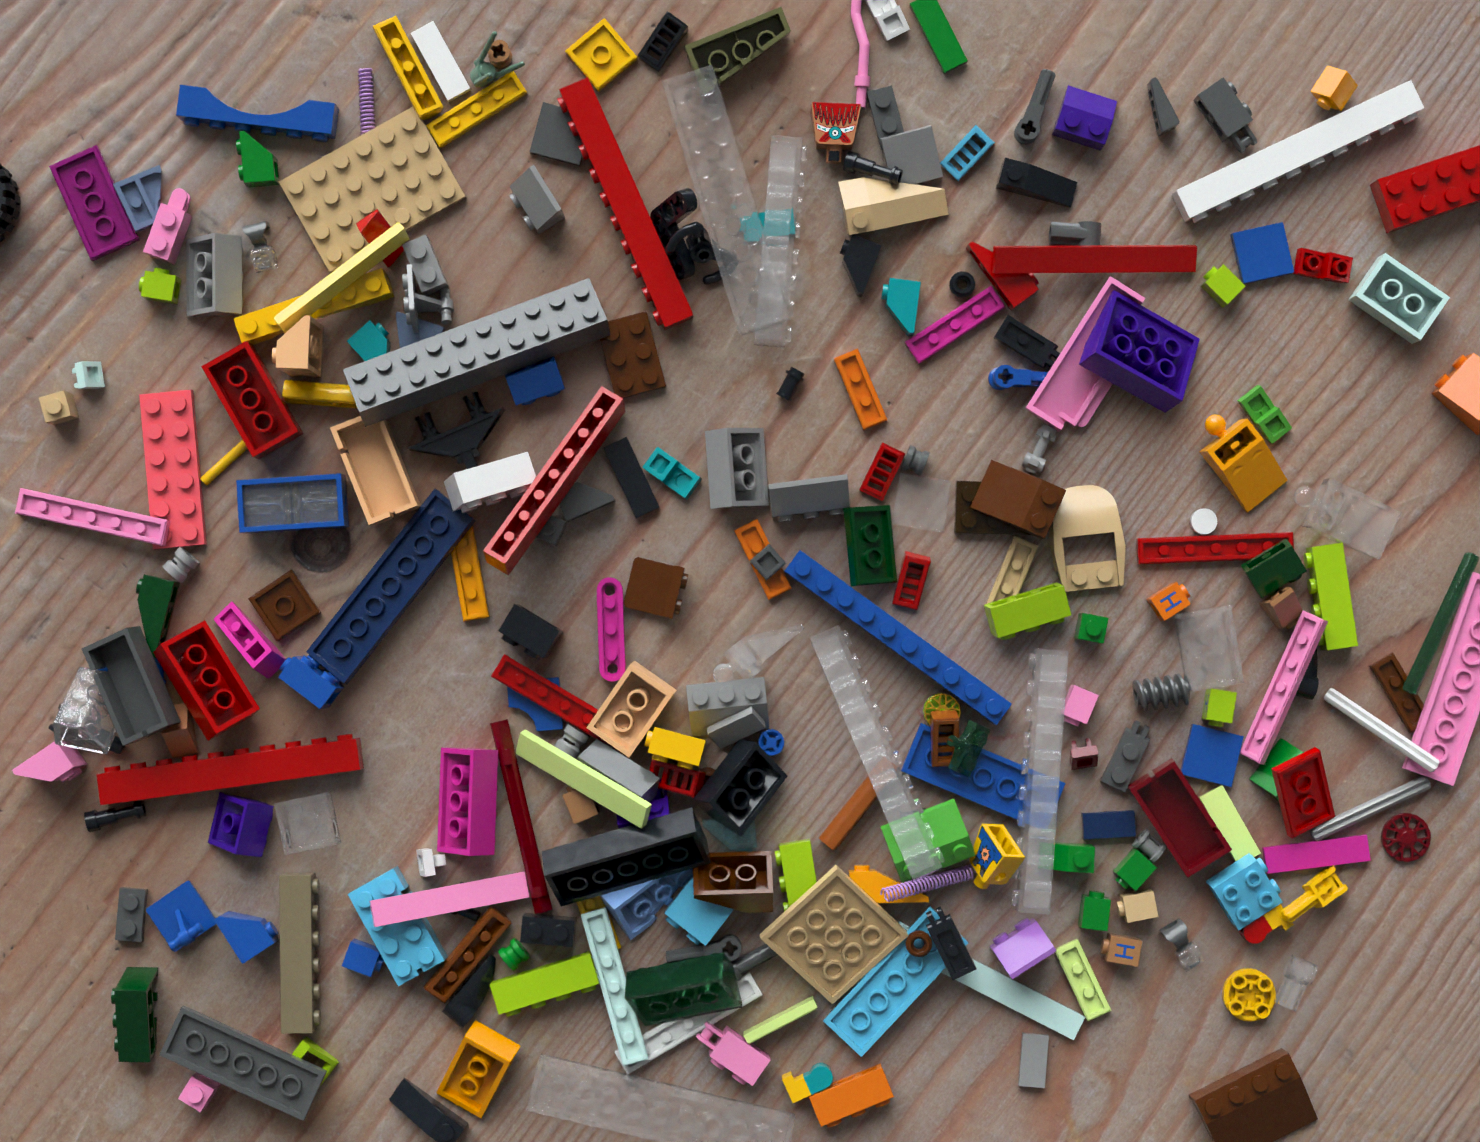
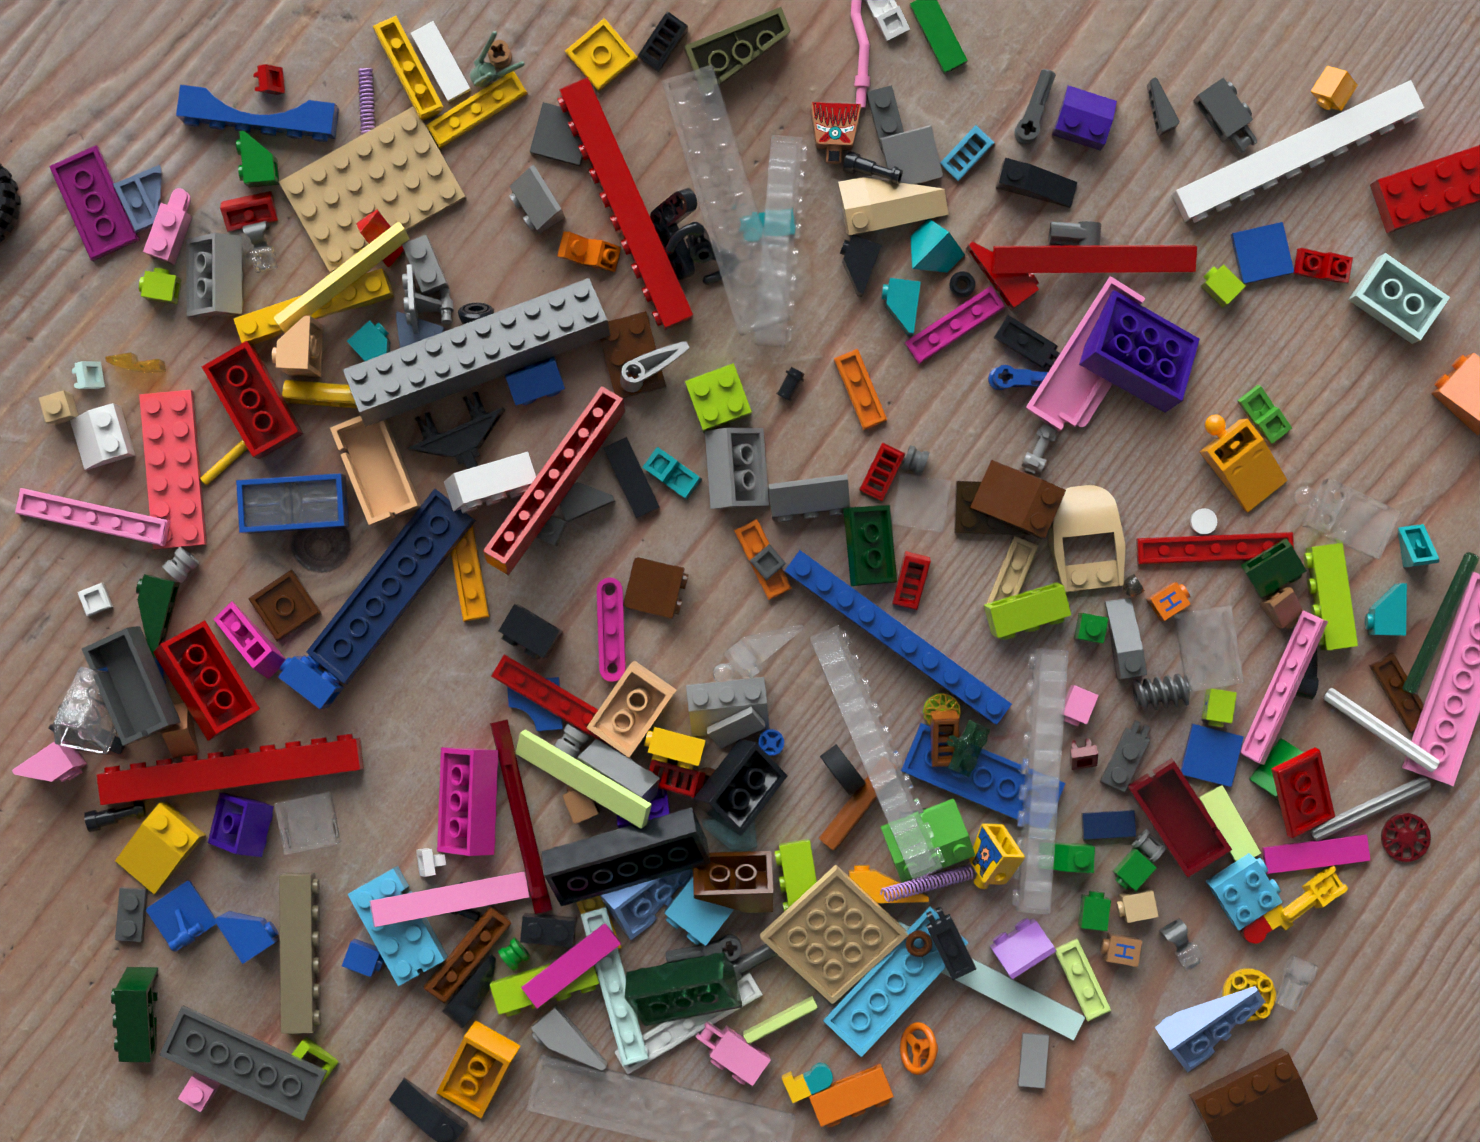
none -> white slope [70,403,135,470]
none -> white tile [77,583,113,617]
none -> clear yellow slope [105,352,166,373]
none -> yellow slope [115,801,206,895]
none -> red slope [220,191,278,232]
none -> red tile [253,64,285,95]
none -> black brick [458,303,494,325]
none -> dark pink tile [521,922,621,1008]
none -> light grey slope [531,1004,608,1071]
none -> orange slope [557,231,621,272]
none -> light grey piece [620,341,690,392]
none -> lime brick [685,363,752,433]
none -> black tyre [820,744,866,795]
none -> orange piece [900,1022,938,1075]
none -> teal slope [910,219,965,273]
none -> slope [1105,598,1147,679]
none -> clear smoke hinge [1123,574,1145,597]
none -> light blue wedge [1155,986,1265,1073]
none -> teal slope [1364,583,1407,636]
none -> teal slope [1398,524,1439,568]

